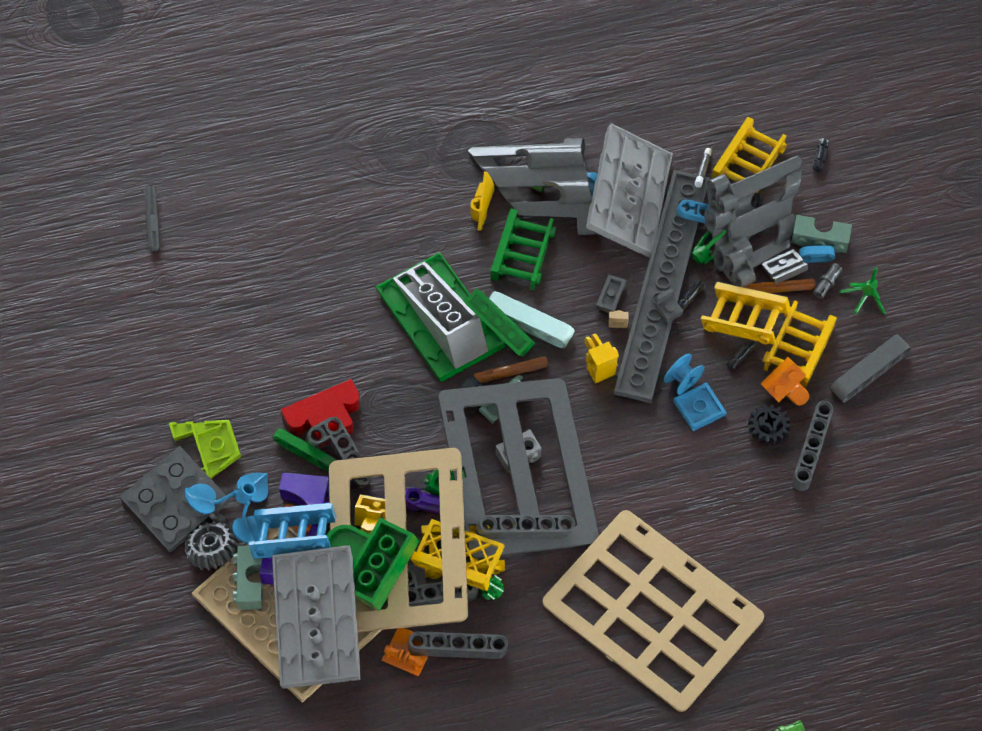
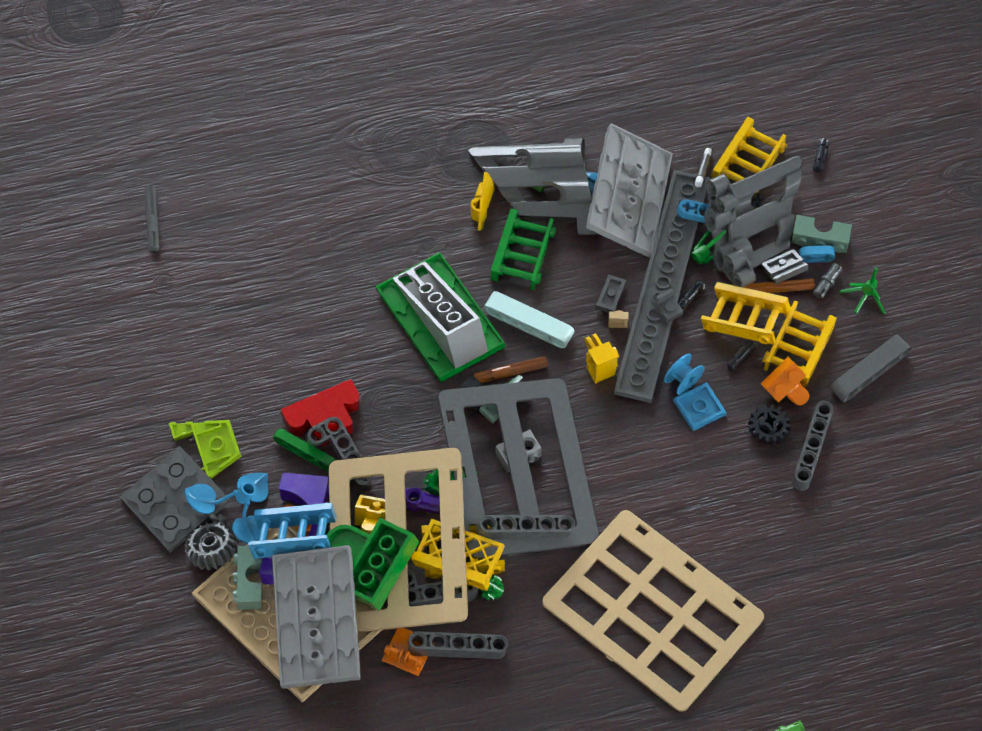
green fence [464,288,535,357] -> none

